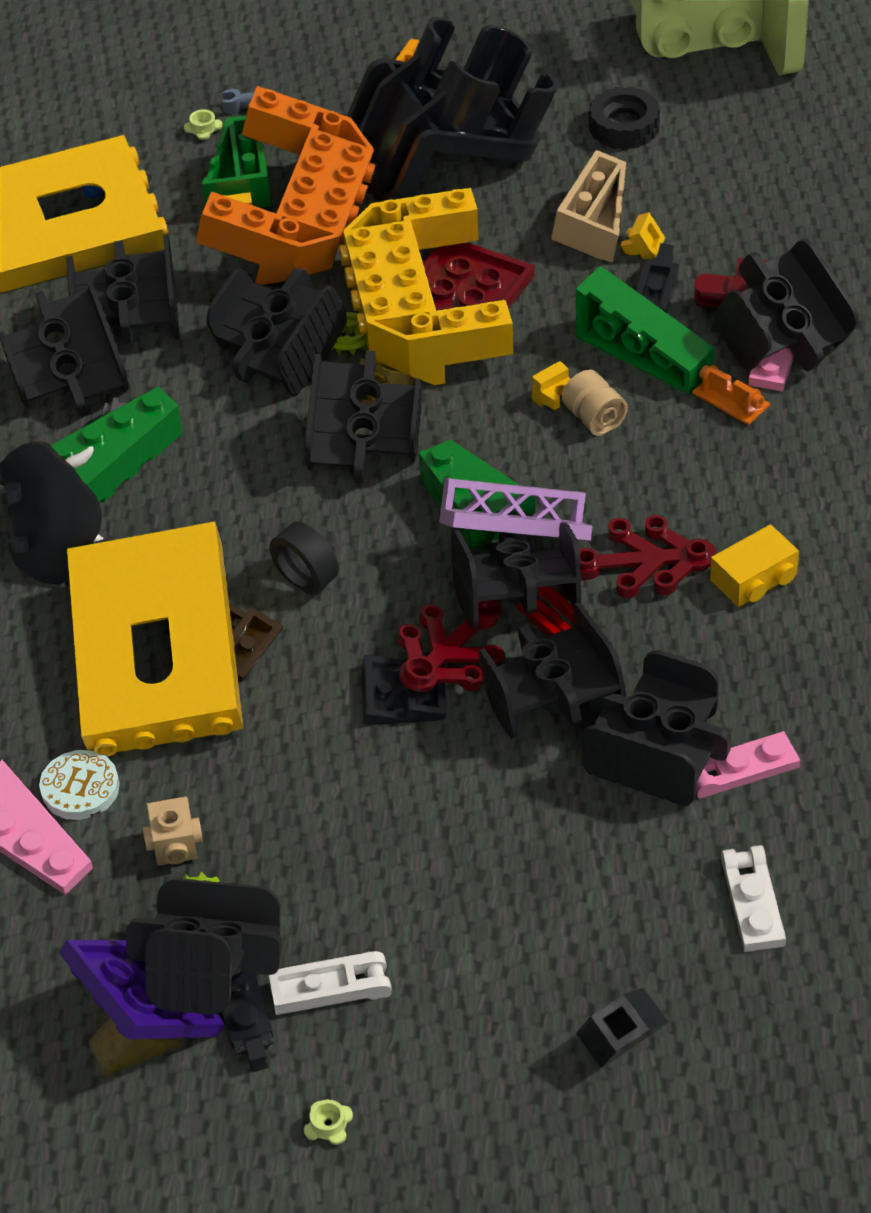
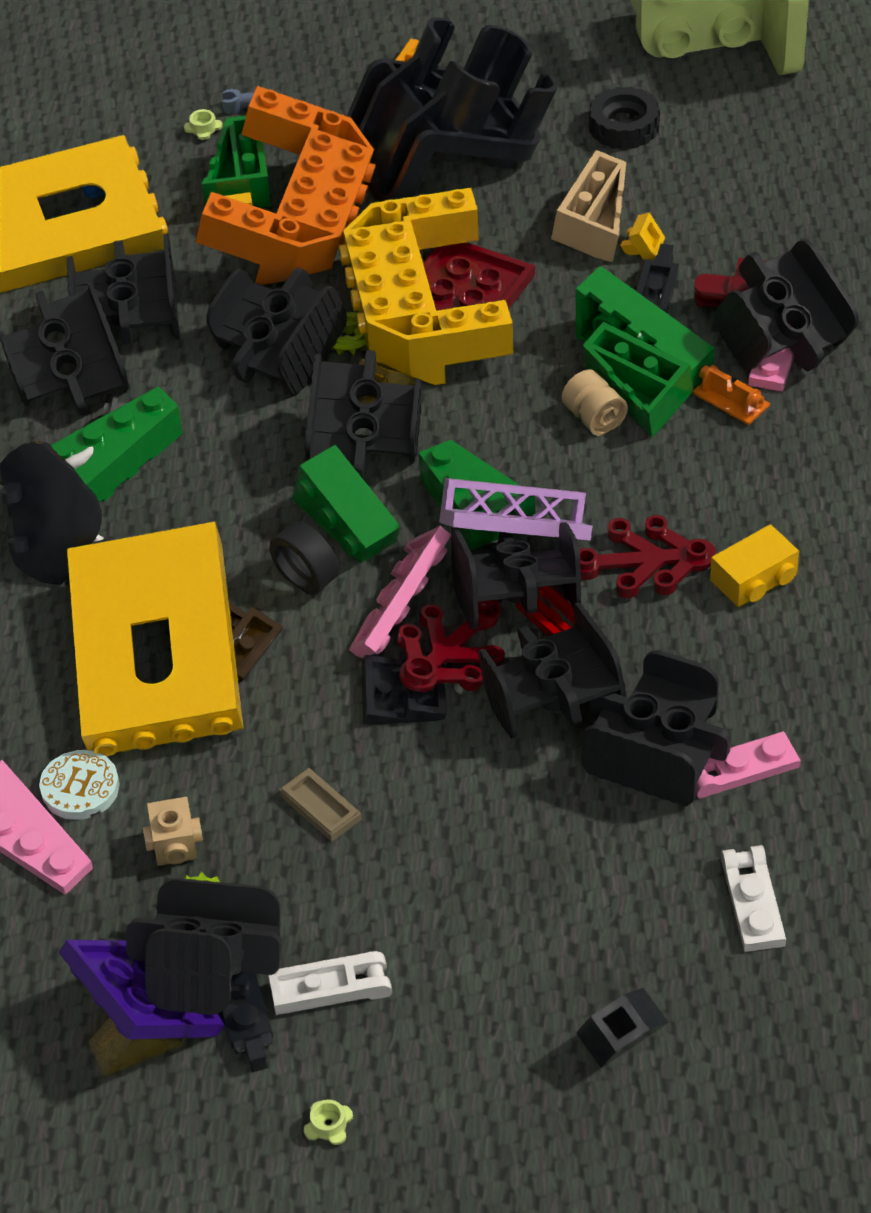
yellow tile [532,361,570,410] -> none
none -> dark tan tile [279,768,362,842]
none -> green wedge [292,445,401,564]
none -> bright pink wing [349,526,451,658]
none -> green wedge [583,322,693,437]

